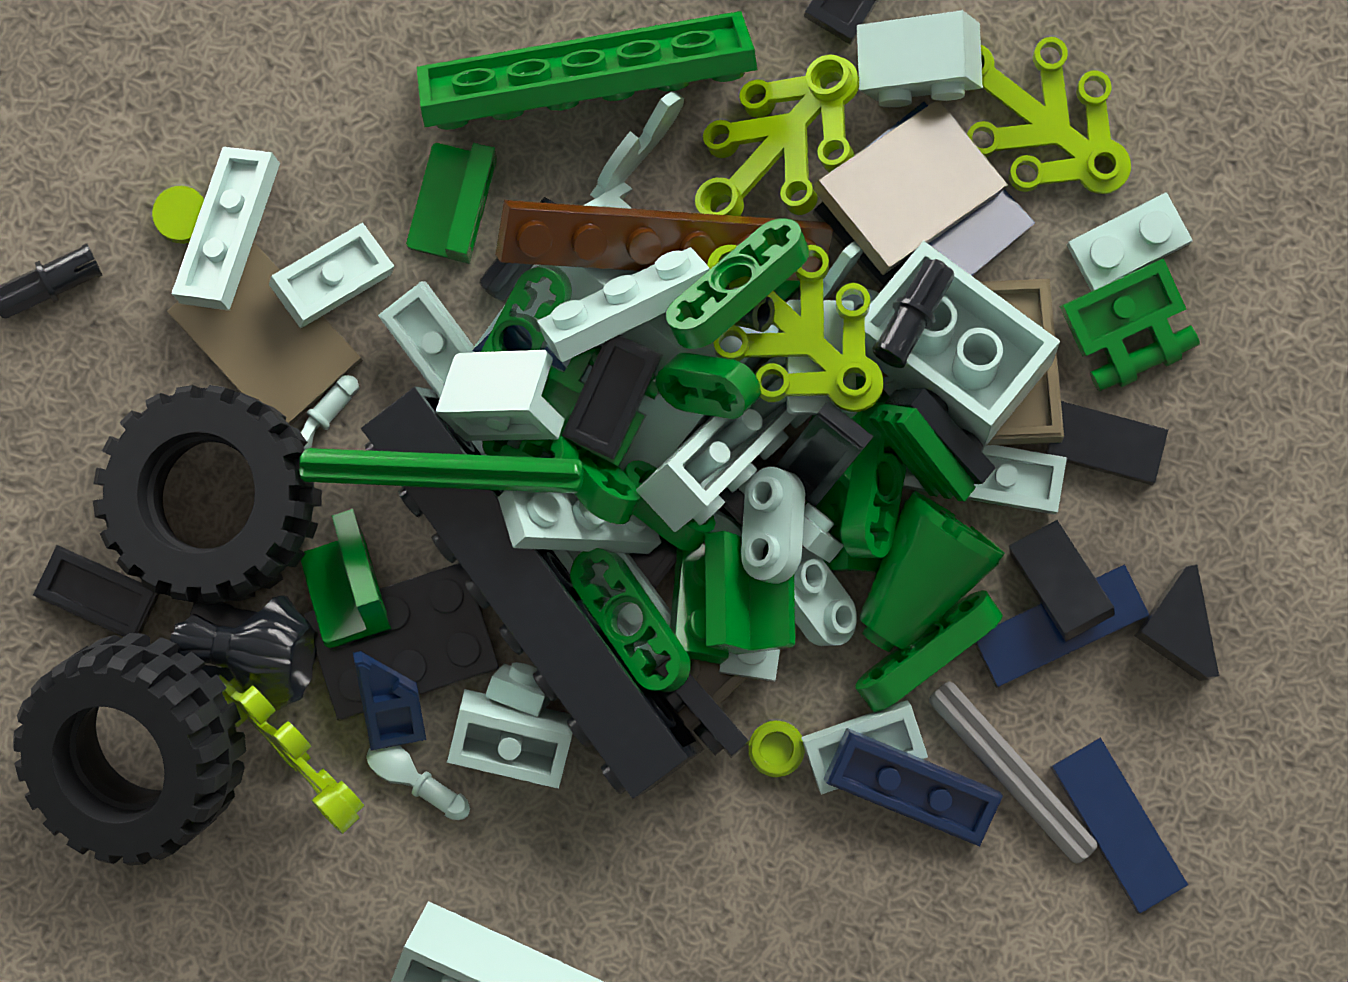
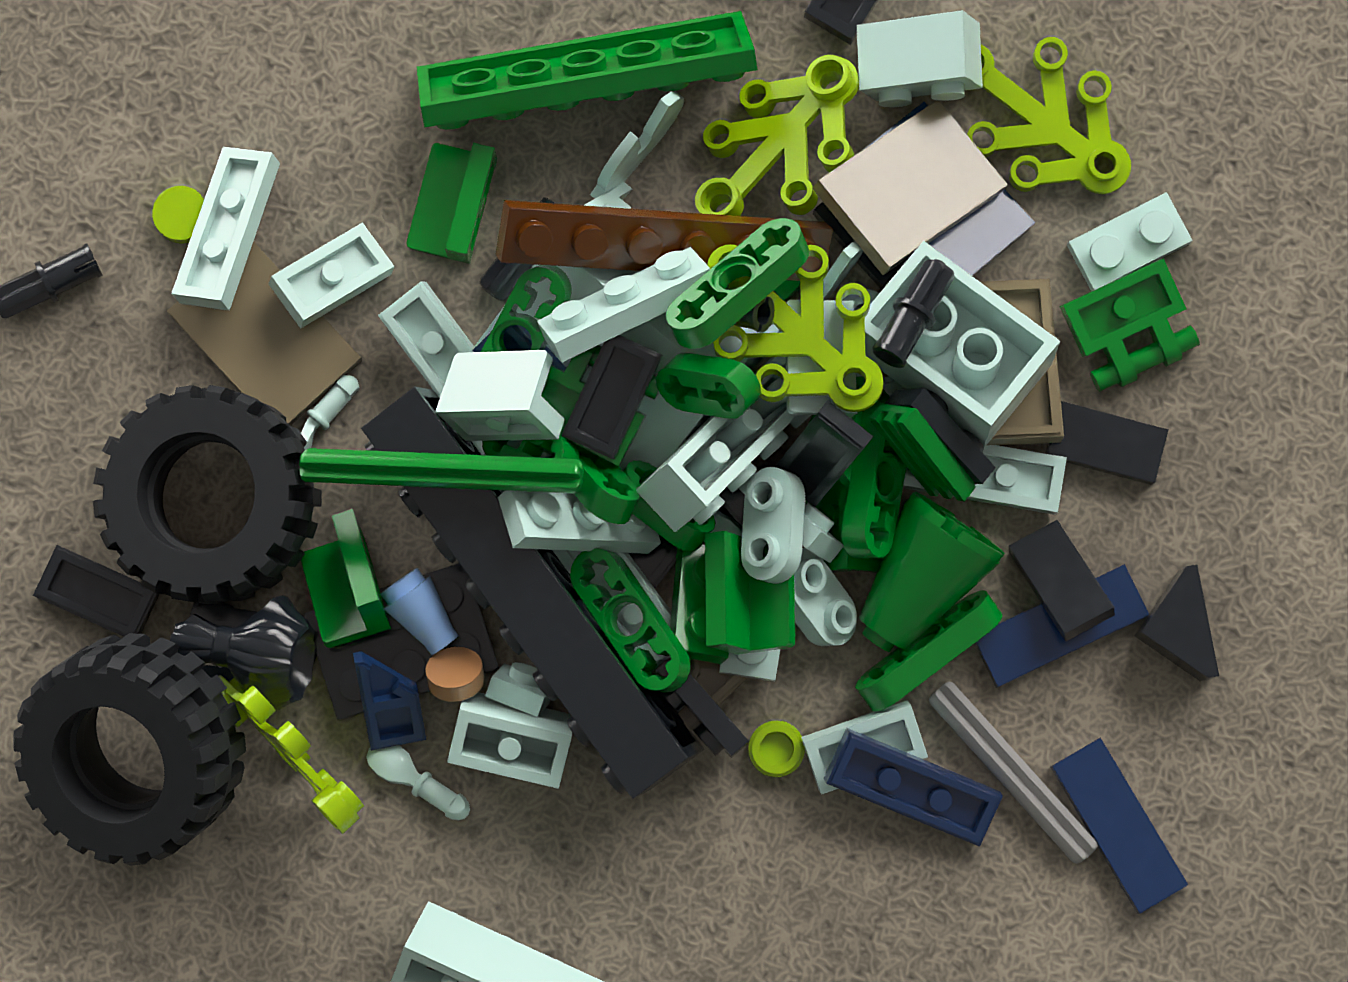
none -> light blue cone [380,568,459,655]
none -> medium nougat tile [426,647,485,702]

